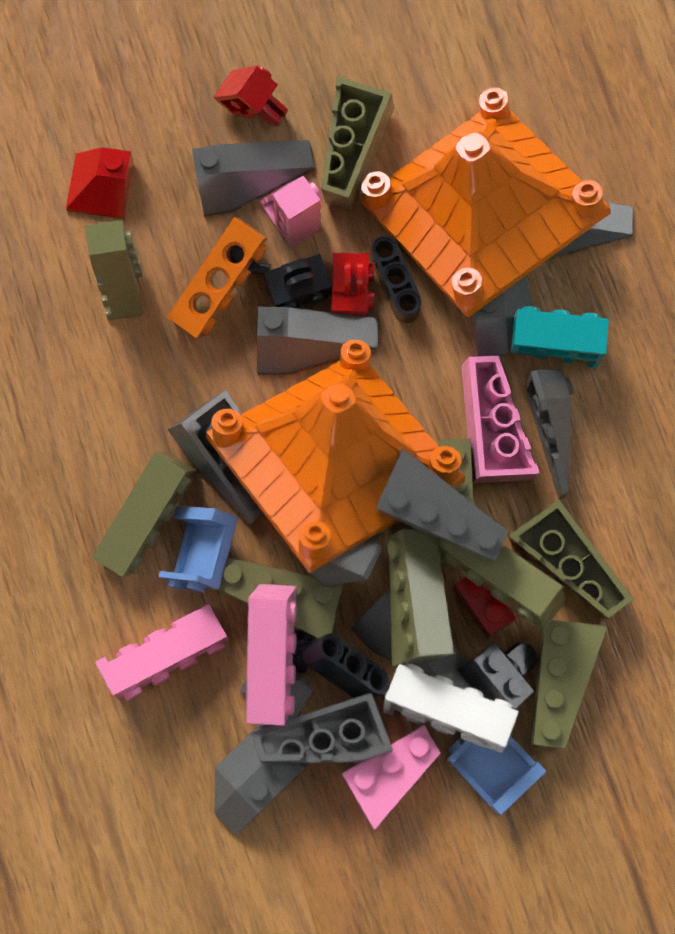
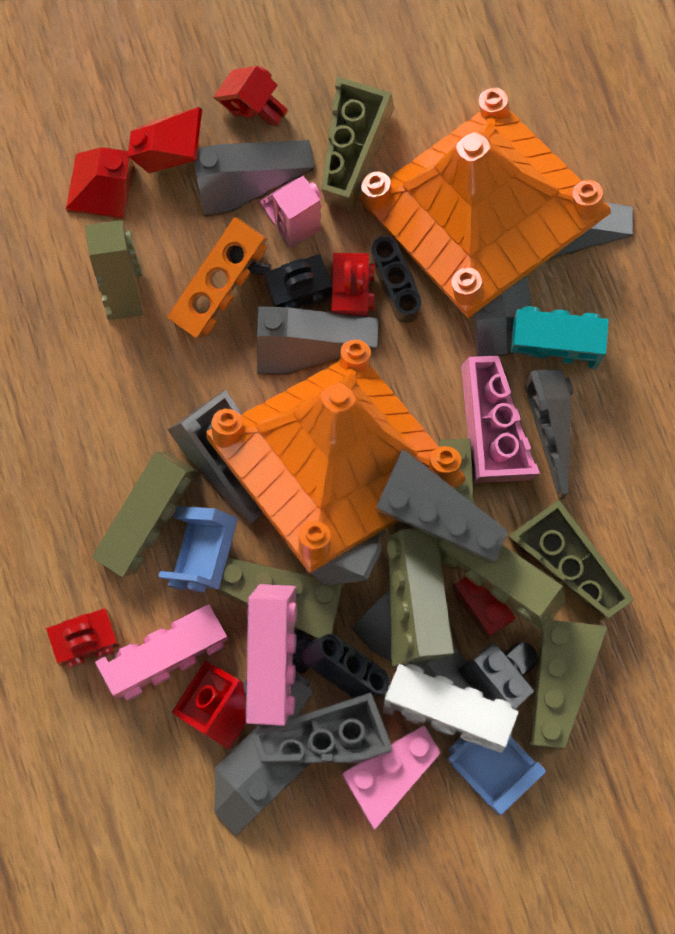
none -> red brick [46,608,120,669]
none -> red slope [127,107,202,174]
none -> red slope [171,660,246,750]

